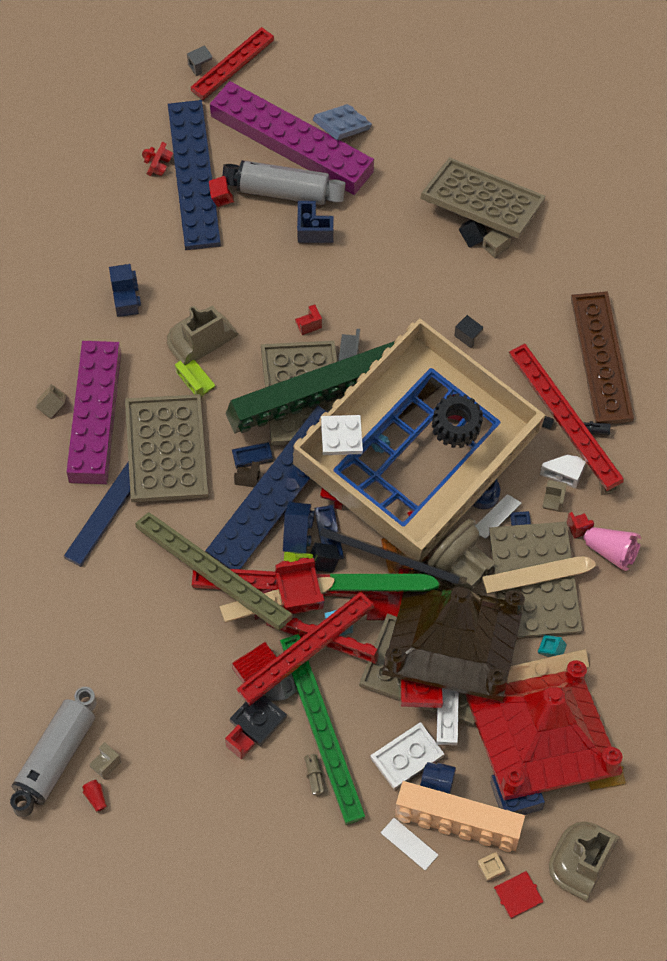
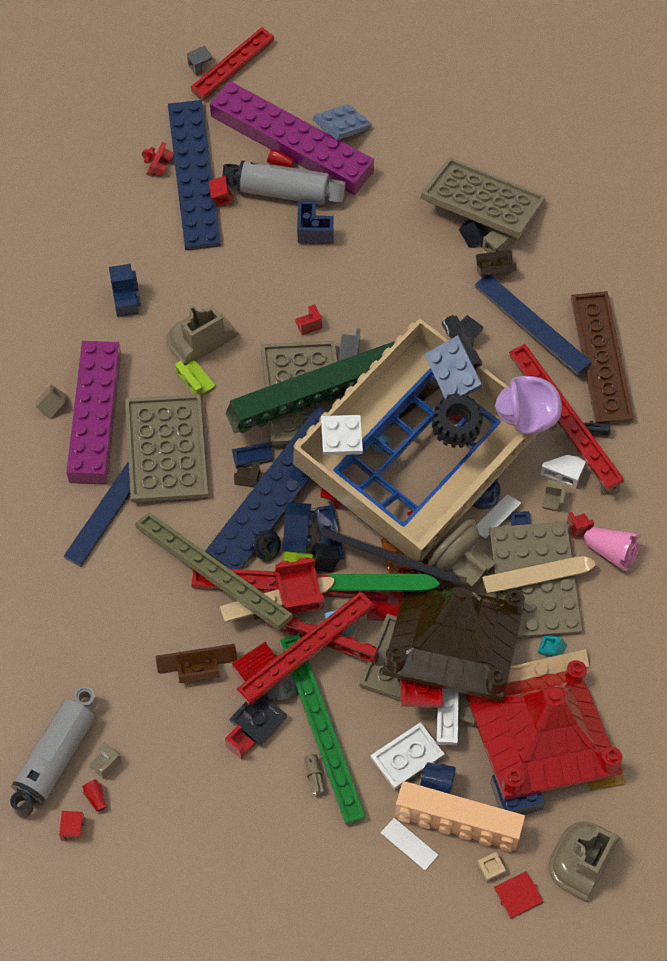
none -> red panel [59,811,85,841]
none -> reddish brown bracket [155,644,237,683]
none -> black gear [252,529,281,561]
none -> red cone [266,149,294,168]
none -> sand blue plate [424,335,483,399]
none -> black axle [442,315,482,370]
none -> dark blue tile [475,275,591,376]
none -> dark brown bracket [476,250,517,276]
none -> lavender piece [495,376,562,434]

